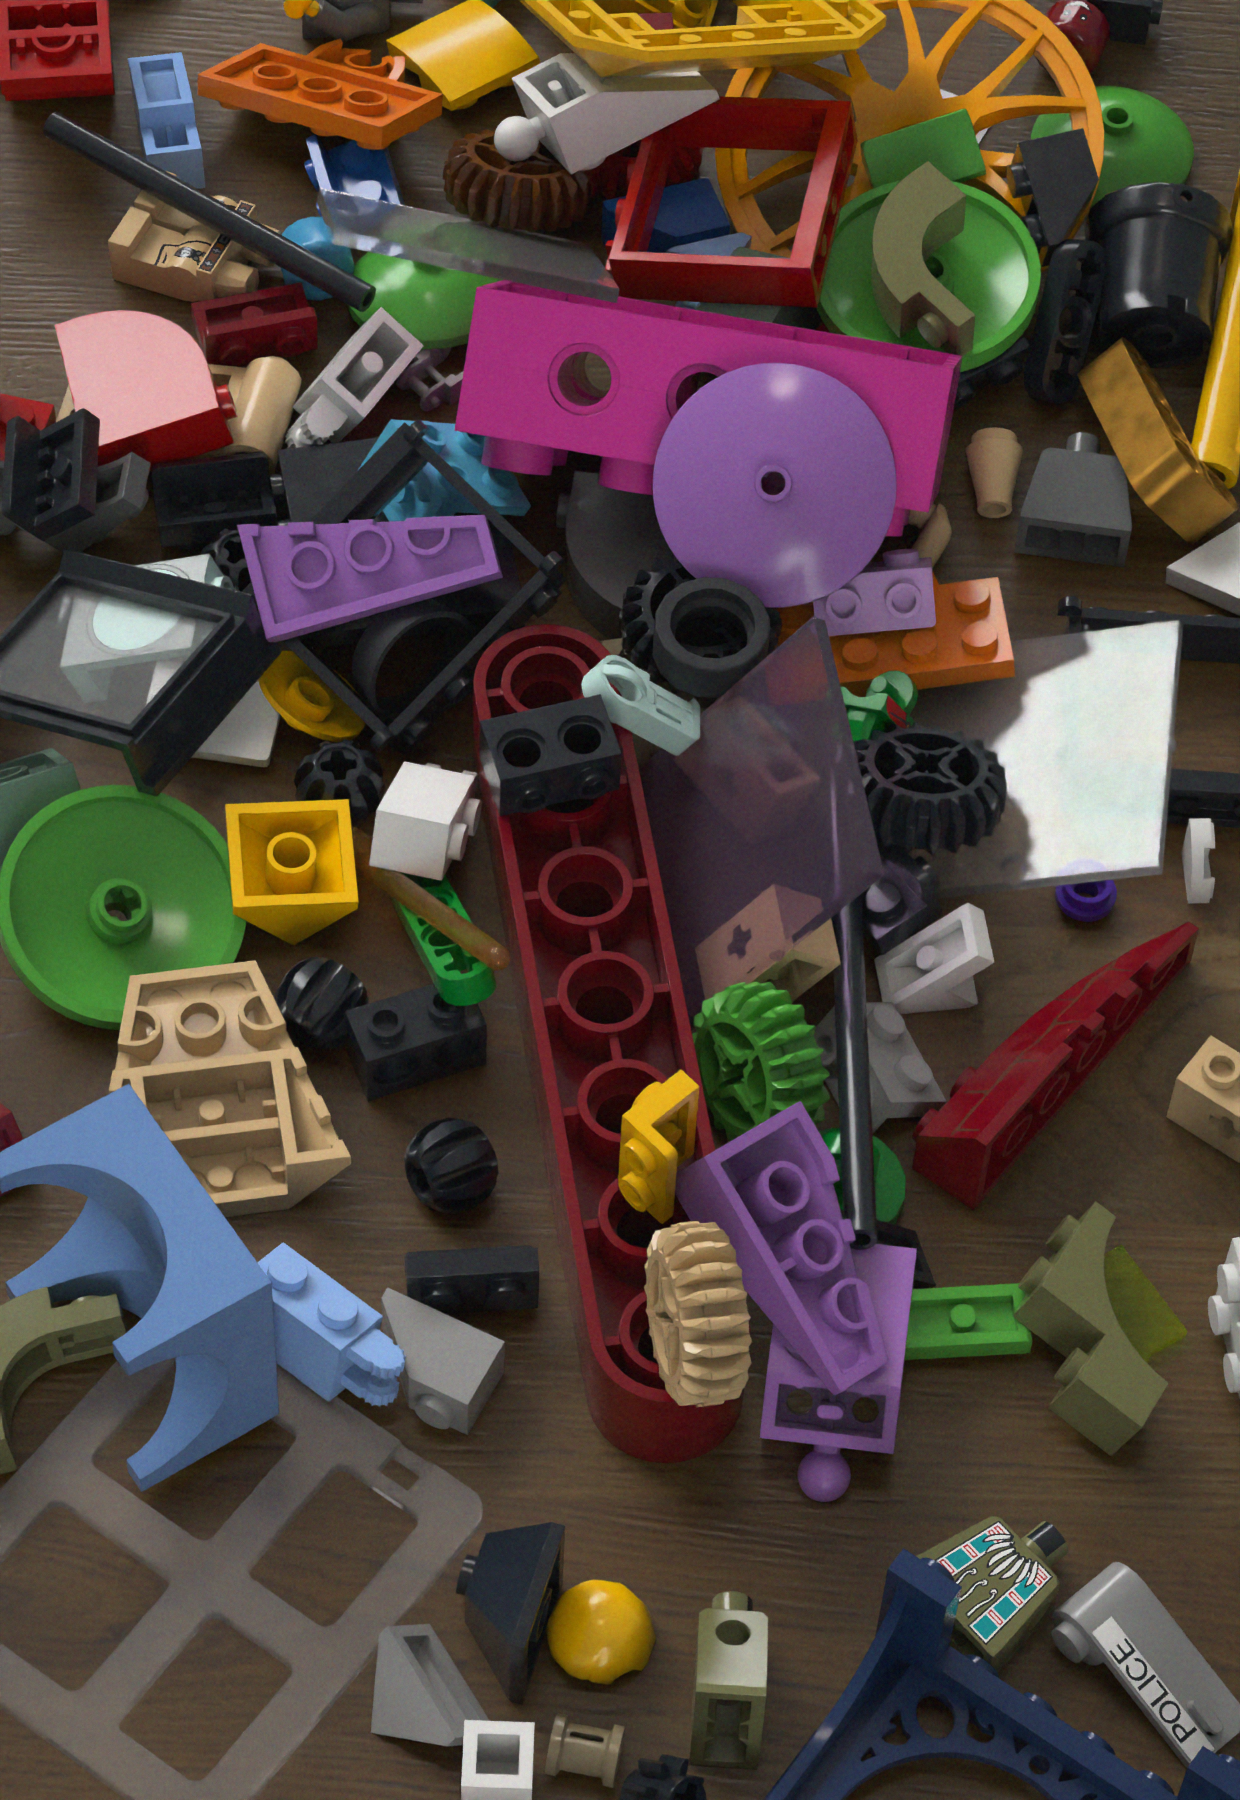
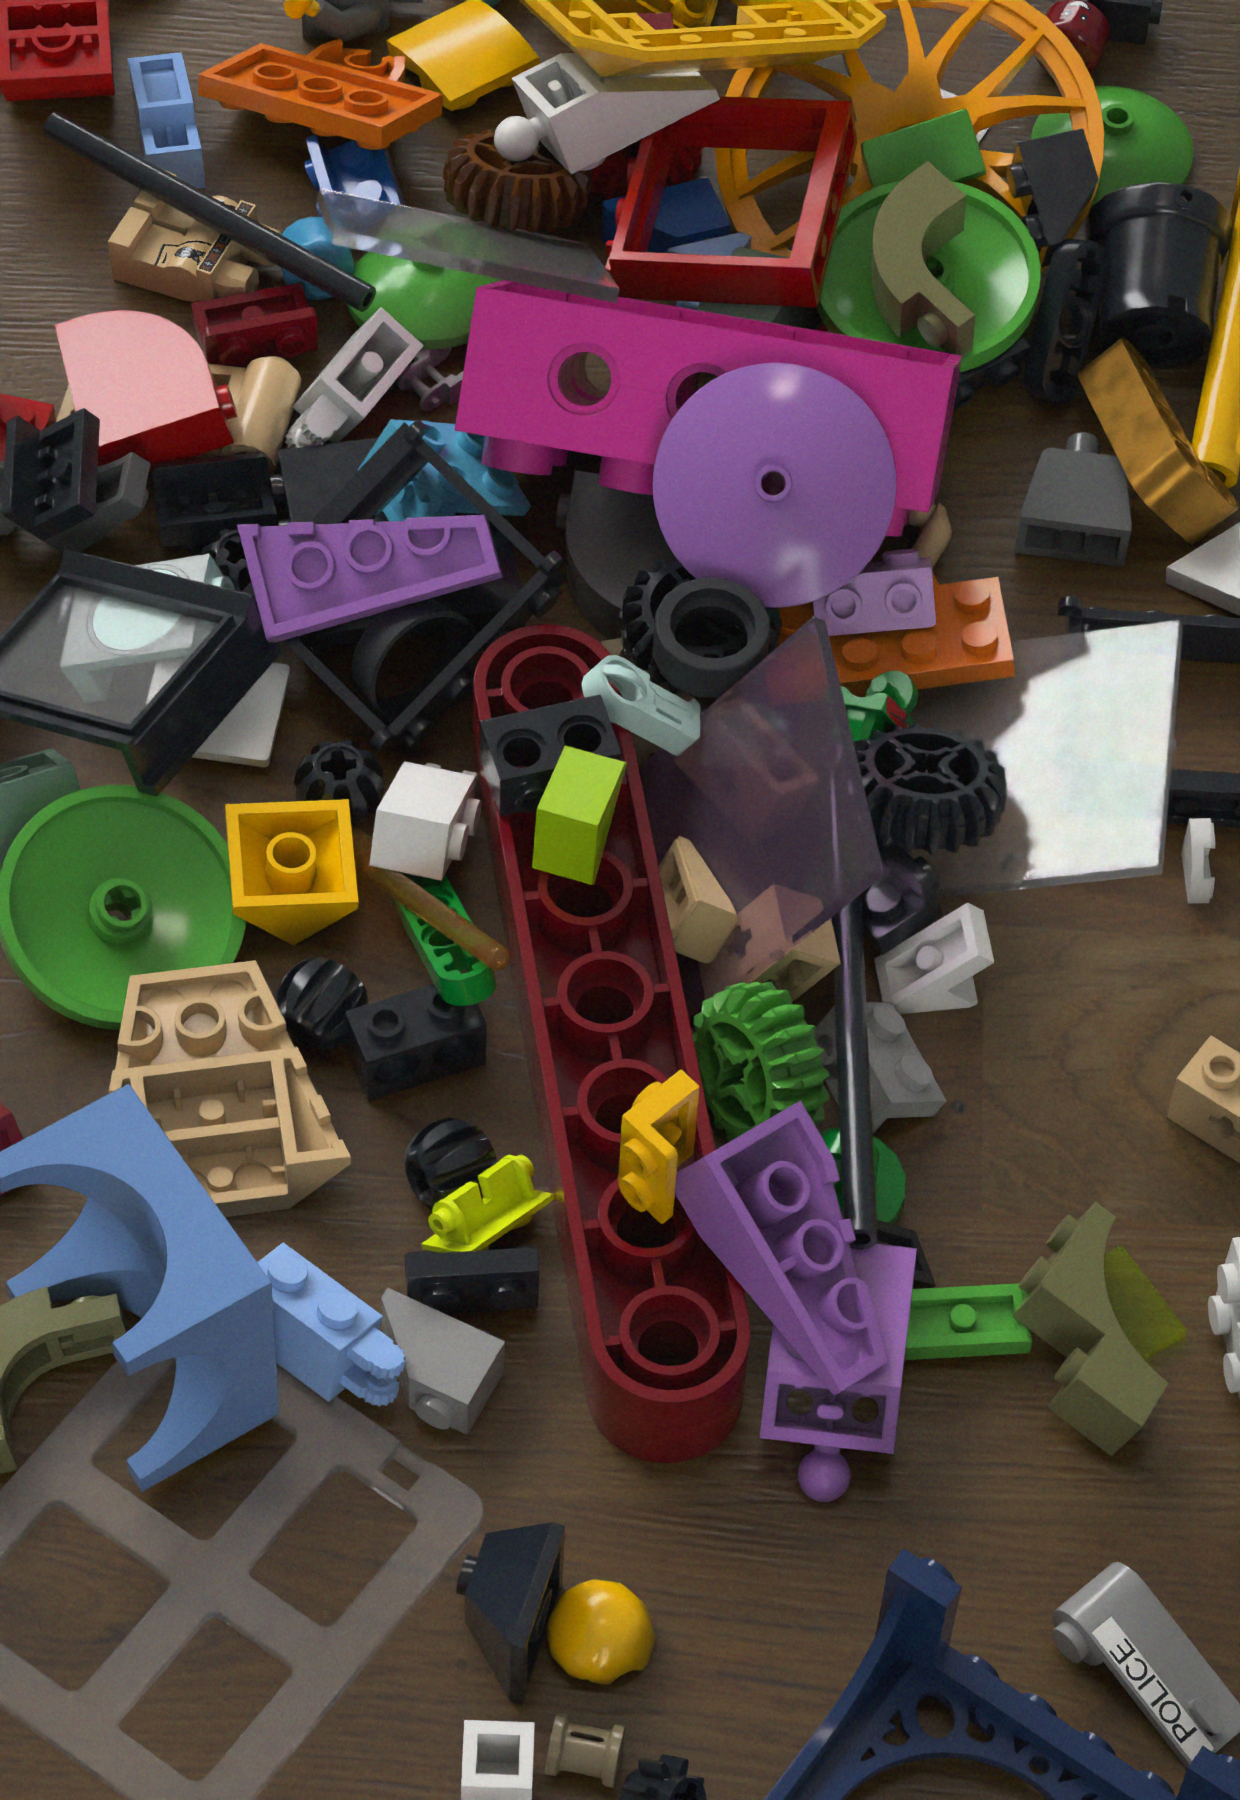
yellow dish [258,651,366,742] -> none
light grey slope [371,1624,490,1746] -> none
tan gear [644,1221,752,1407] -> none
olive torso [689,1591,768,1769] -> none
dark red wedge [912,922,1199,1211] -> none
torso [916,1516,1069,1673] -> none
tan cone [965,427,1023,518] -> none
dark purple plate [1055,862,1117,922] -> none
none -> neon yellow hinge [421,1155,555,1253]
none -> lime slope [532,746,627,885]
none -> tan slope [659,836,738,963]

